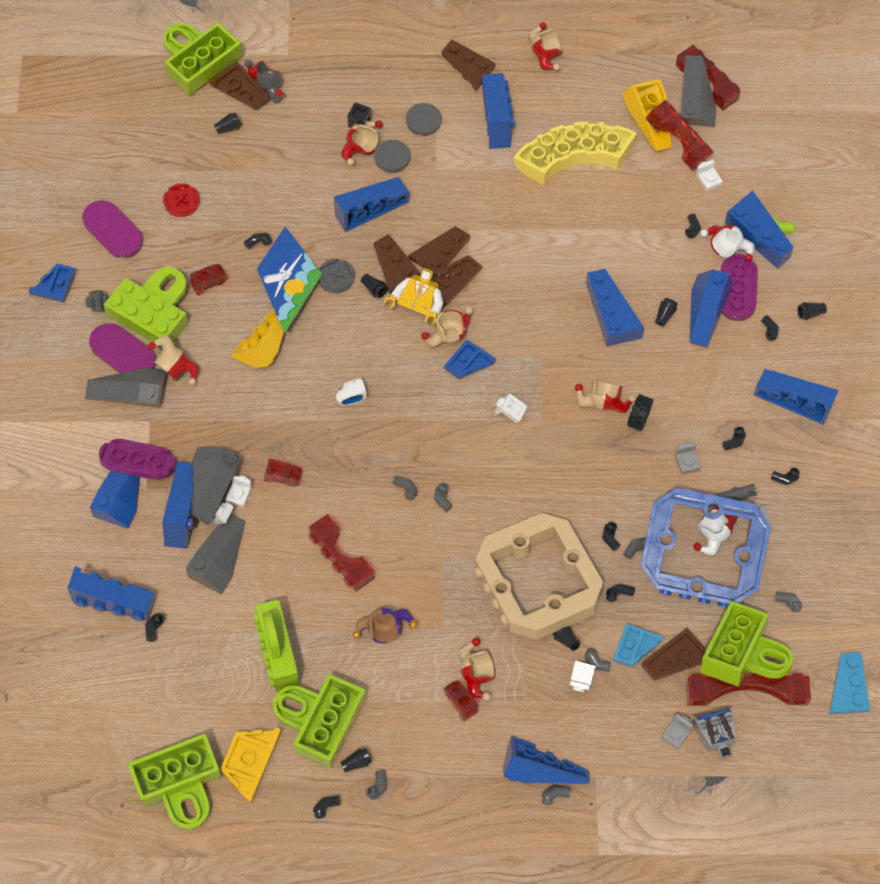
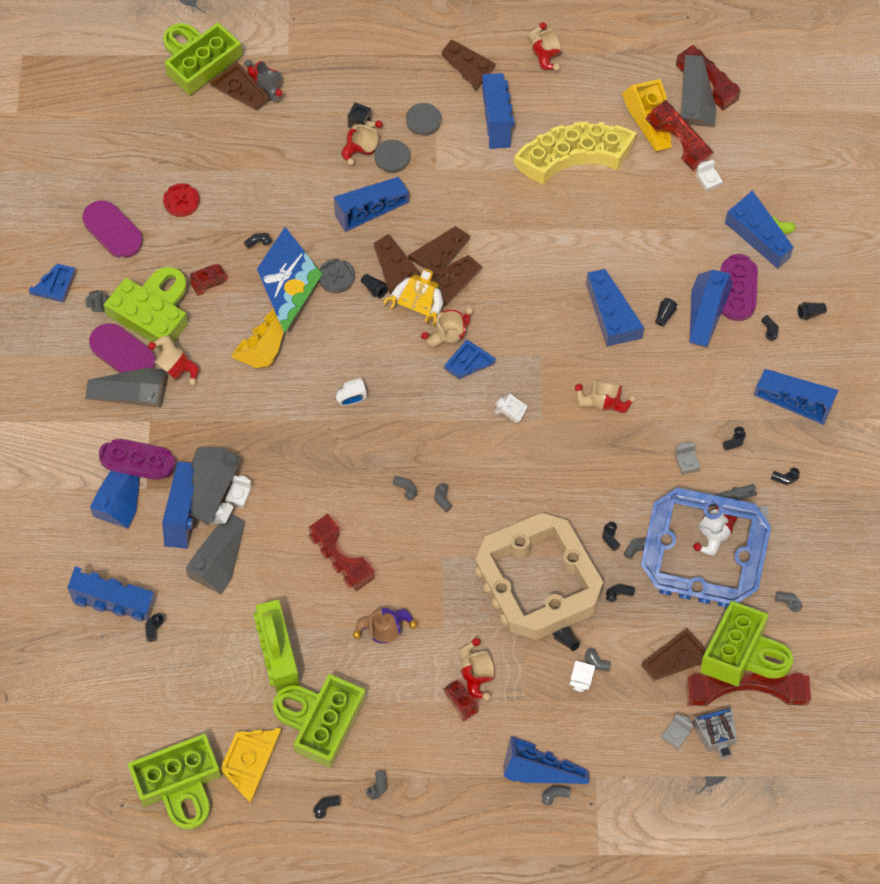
black cone [214,112,241,134] -> none
clear red leg [264,458,303,487] -> none
black cone [340,748,372,773] -> none
dark azure wing [613,624,663,668] -> none
black tyre [627,394,654,431] -> none
black arm [685,213,701,238] -> none
white piece [700,225,755,262] -> none
dark azure wing [829,652,870,715] -> none

